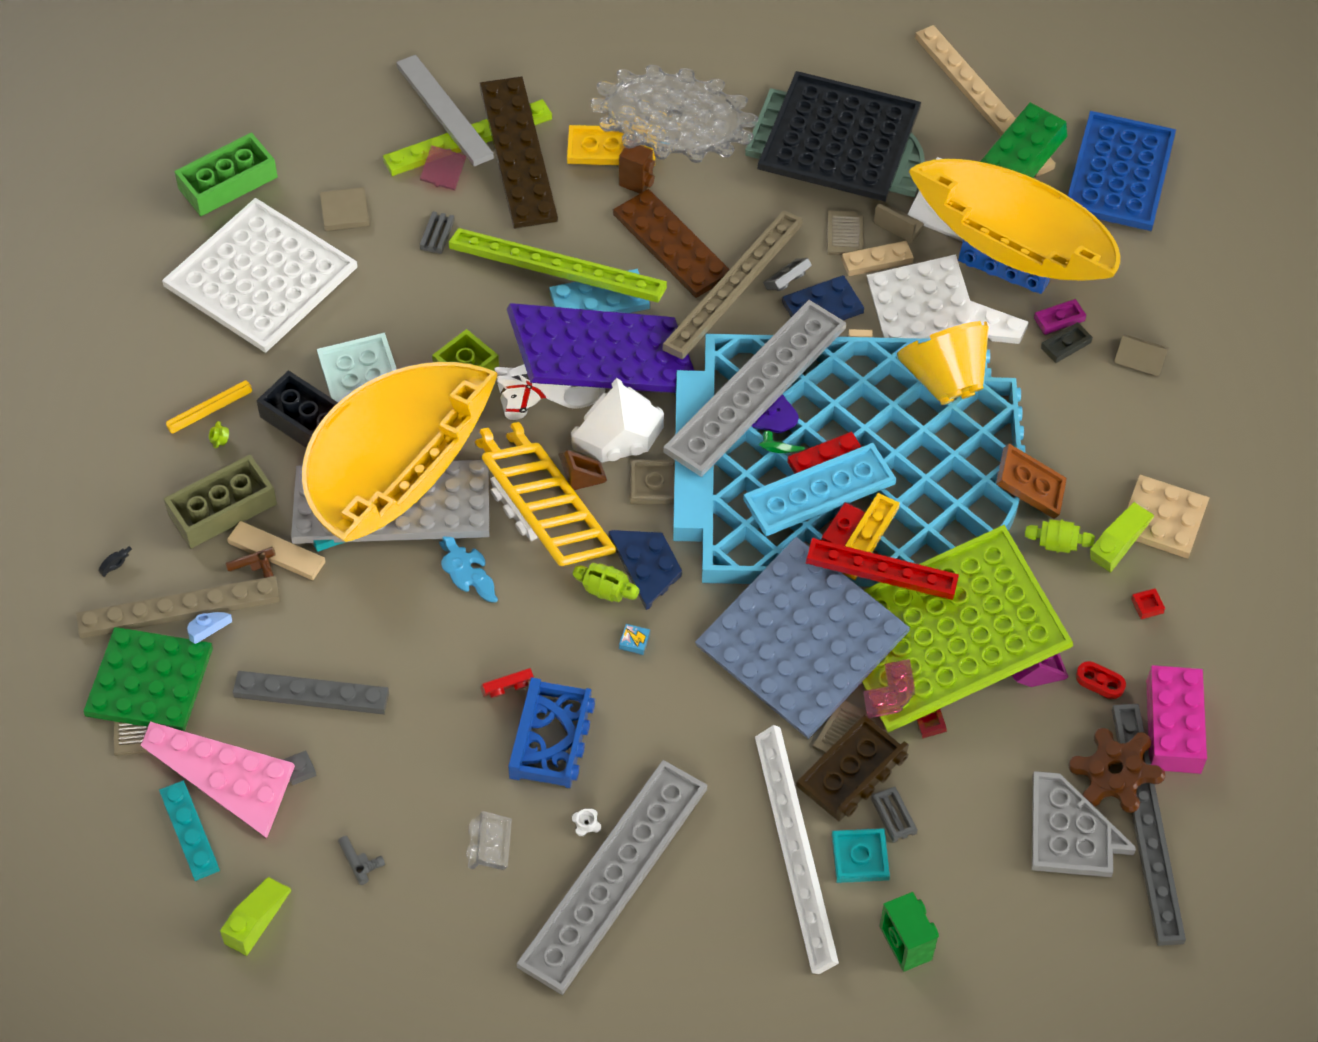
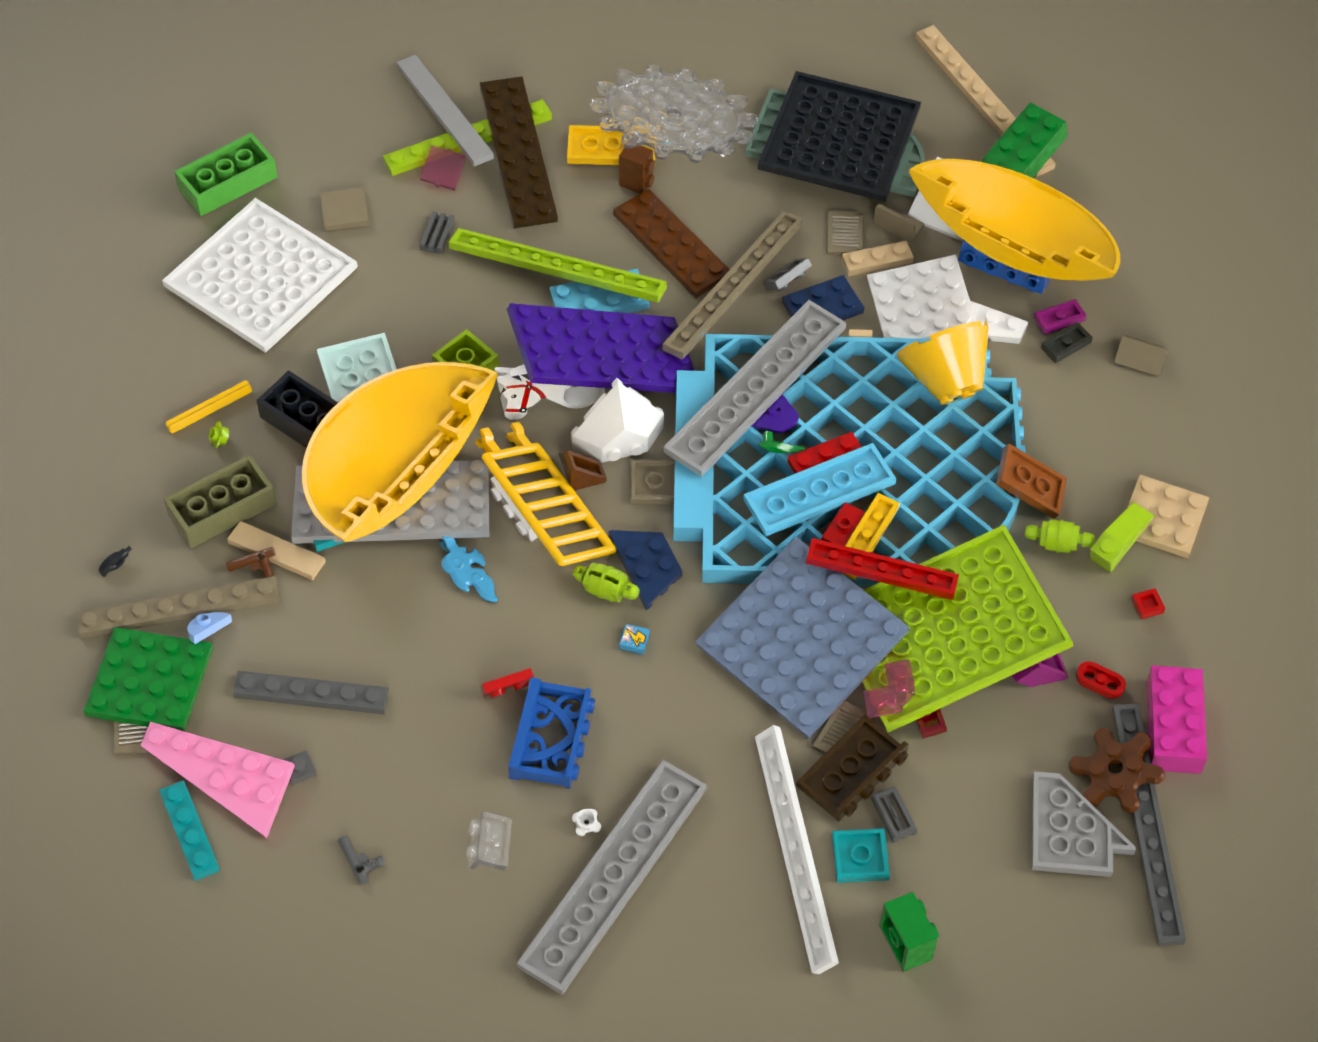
lime slope [220,877,291,956] -> none
blue plate [1068,111,1176,231] -> none

